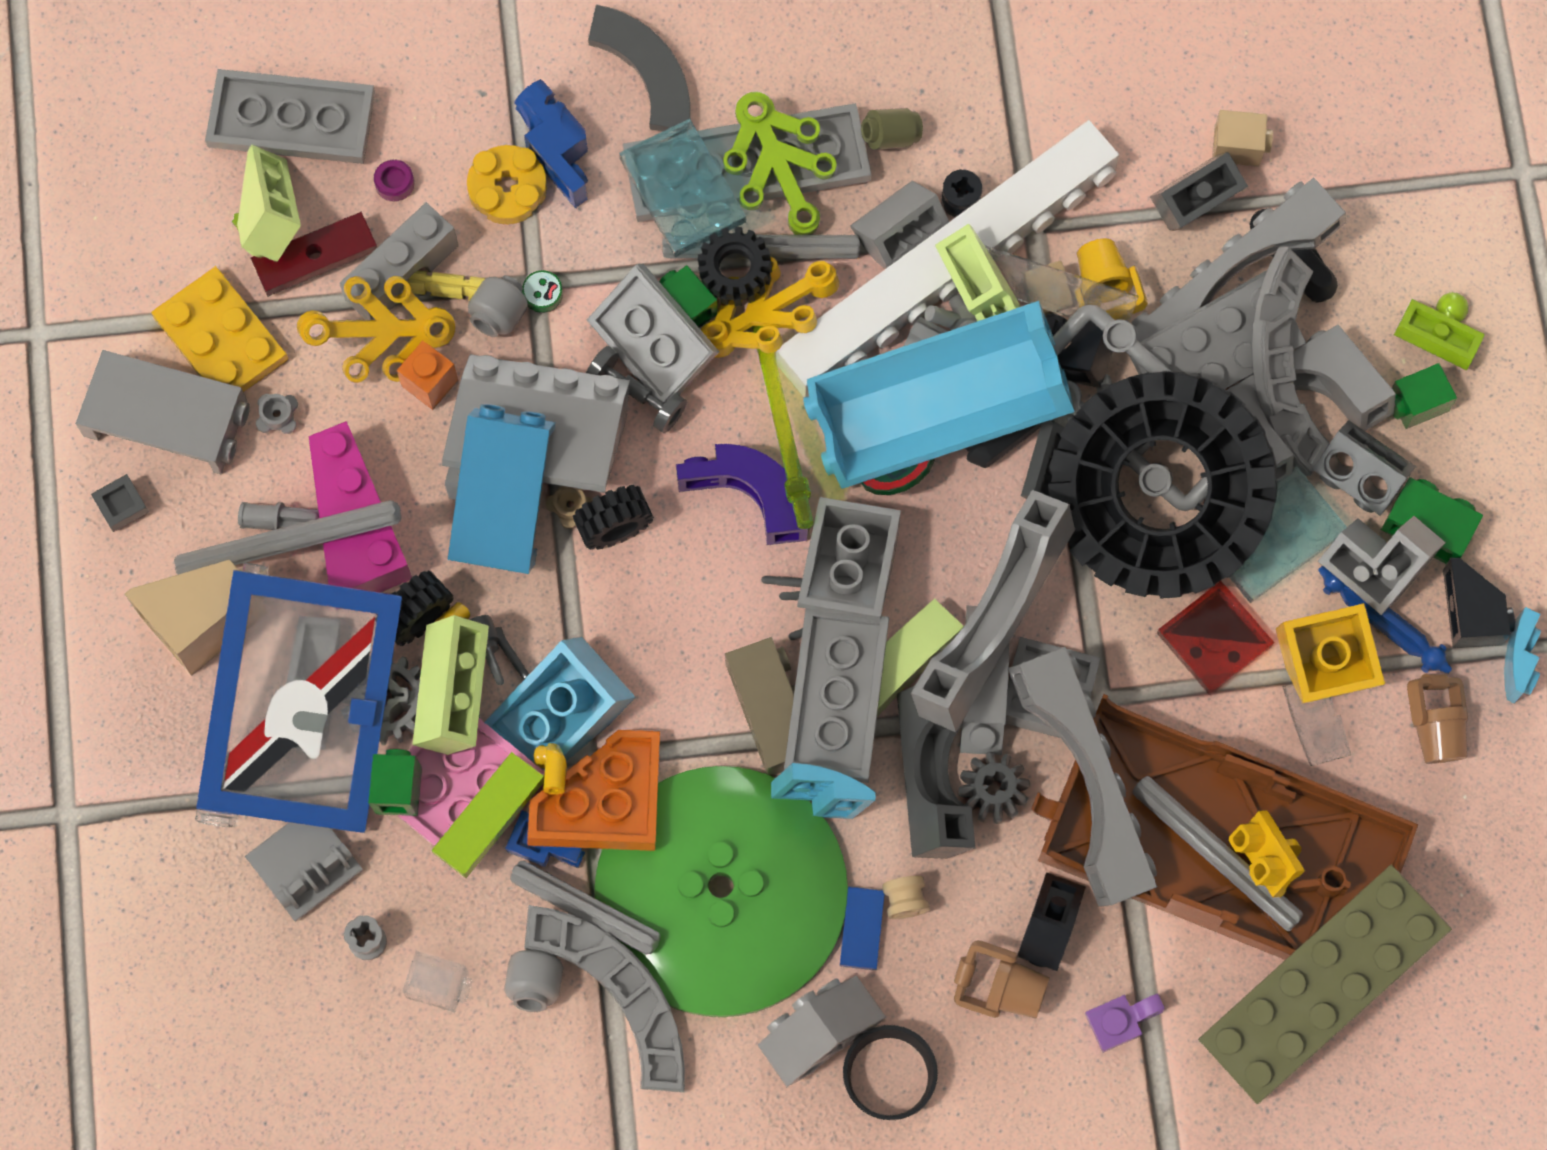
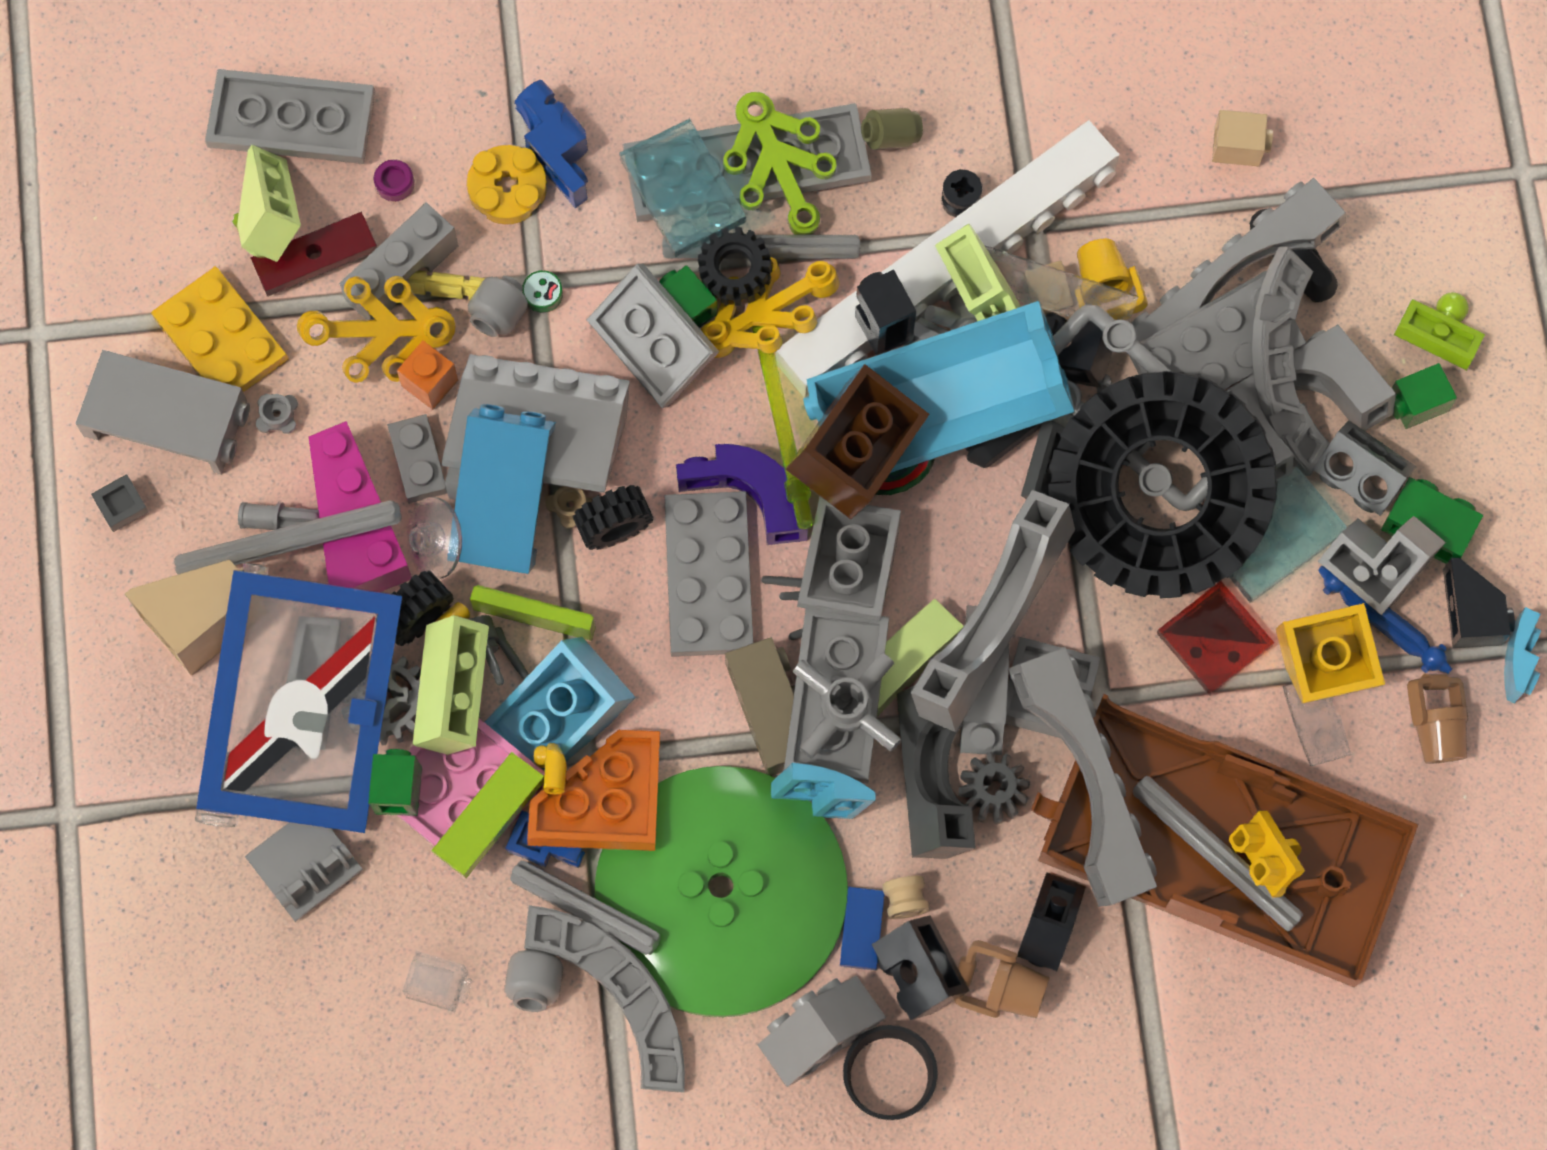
light grey bush [344,915,387,960] -> none
dark grey wheel [586,346,687,434] -> none
dark grey tile [588,5,690,134] -> none
light grey brick [850,180,949,269] -> none
medium lavender plate [1085,993,1165,1053] -> none
dark grey brick [1149,152,1248,230] -> none
olive brick [1198,864,1452,1105] -> none
none -> light grey plate [387,414,447,504]
none -> clear dish [407,497,462,579]
none -> lime tile [470,585,596,641]
none -> light grey plate [664,491,753,657]
none -> reddish brown brick [786,364,930,519]
none -> light grey bar [793,653,901,759]
none -> black brick [855,269,917,356]
none -> black brick [871,915,970,1020]

